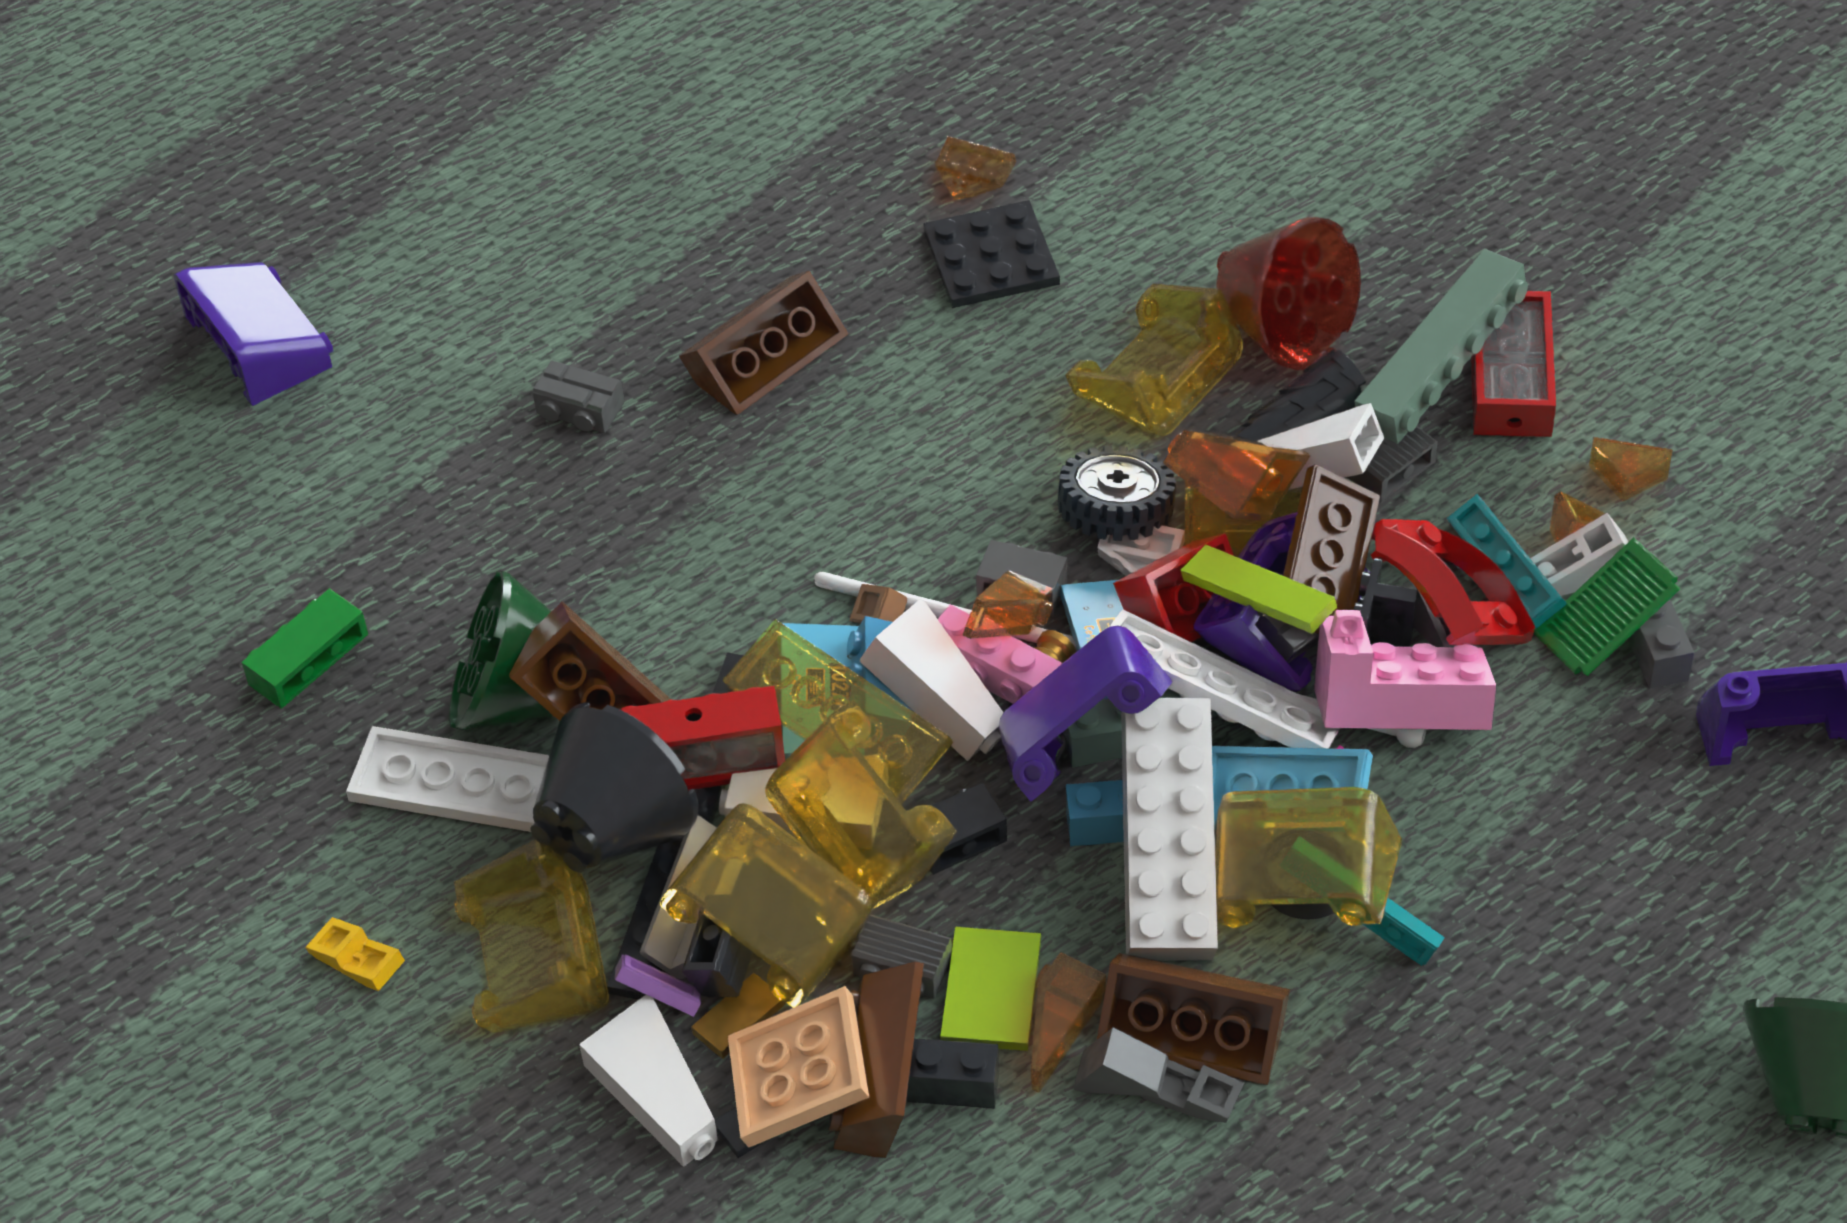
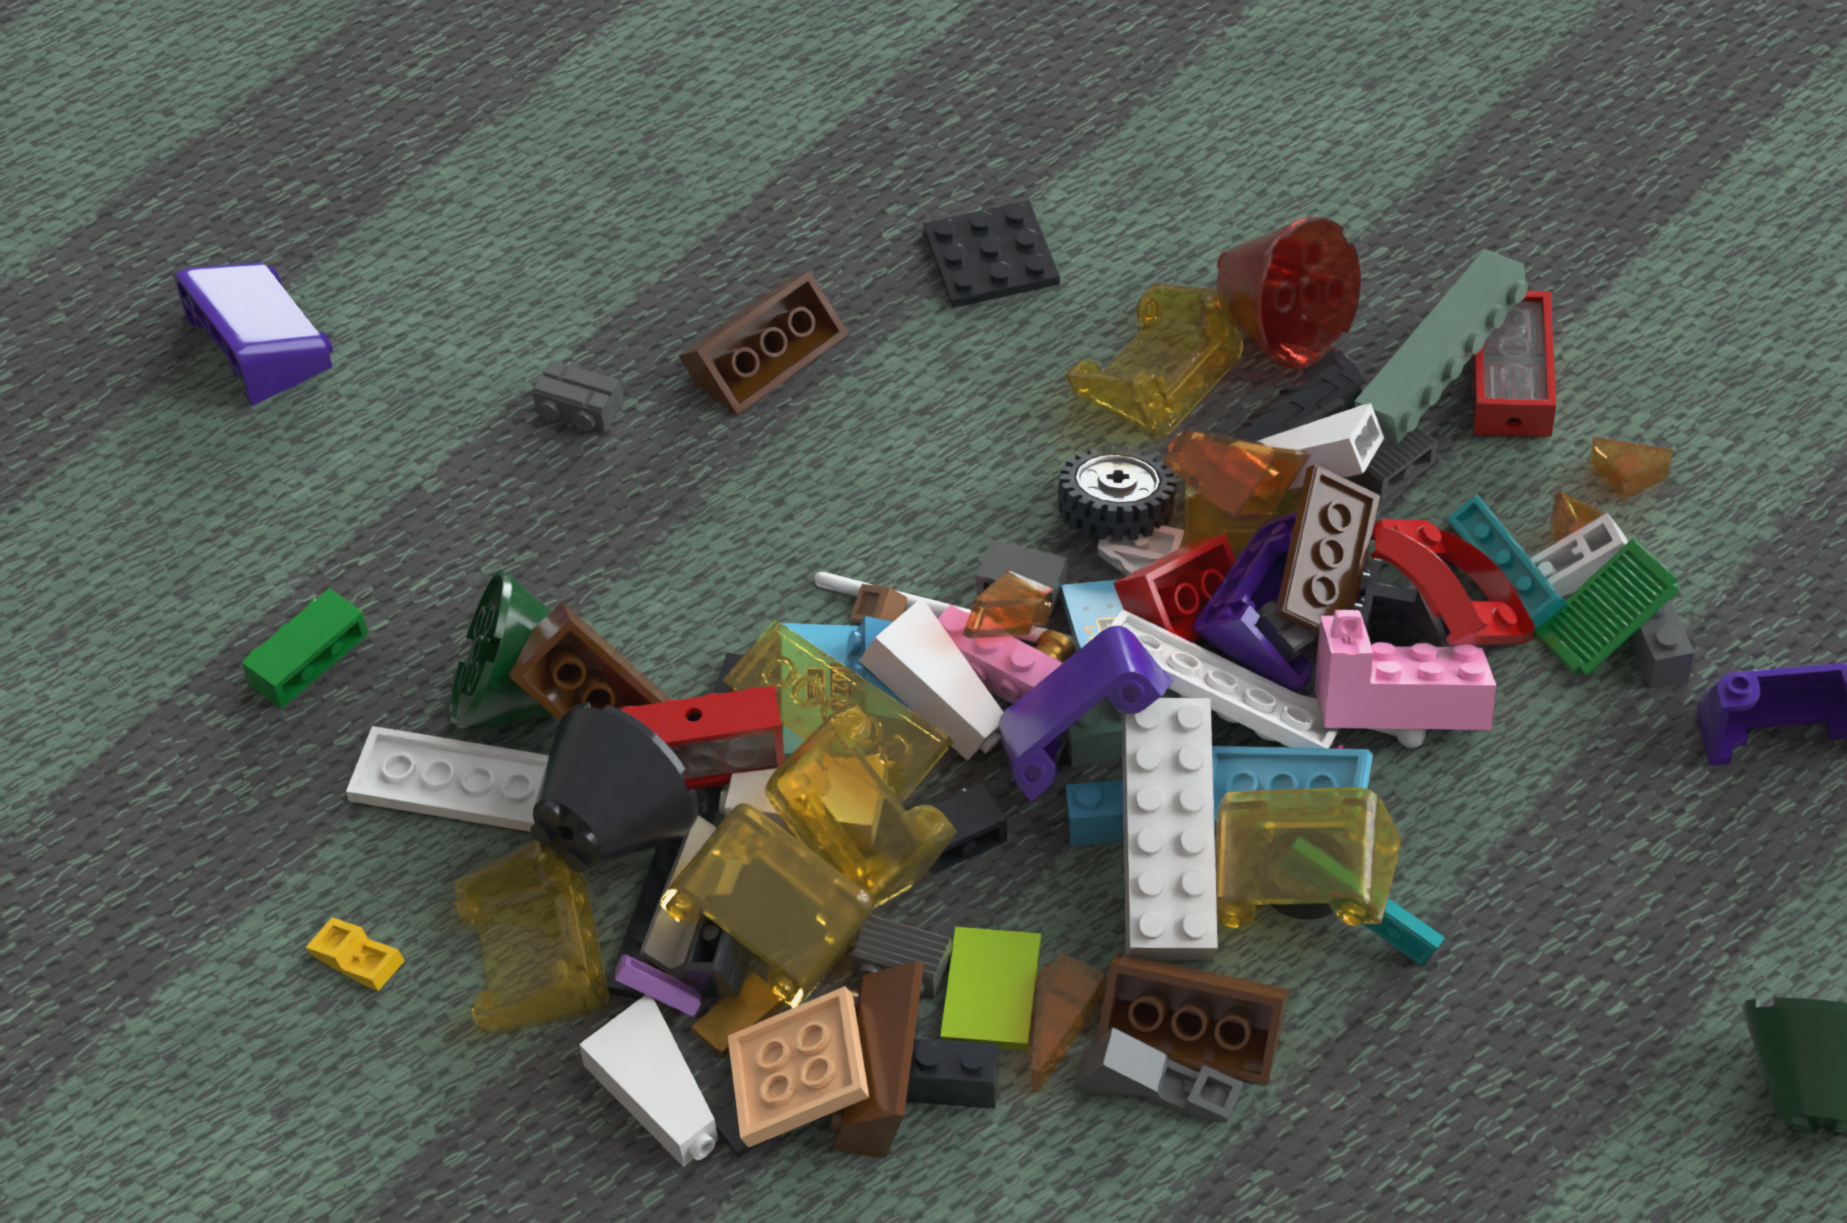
clear orange slope [935,136,1016,200] -> none
lime tile [1181,544,1337,634] -> none

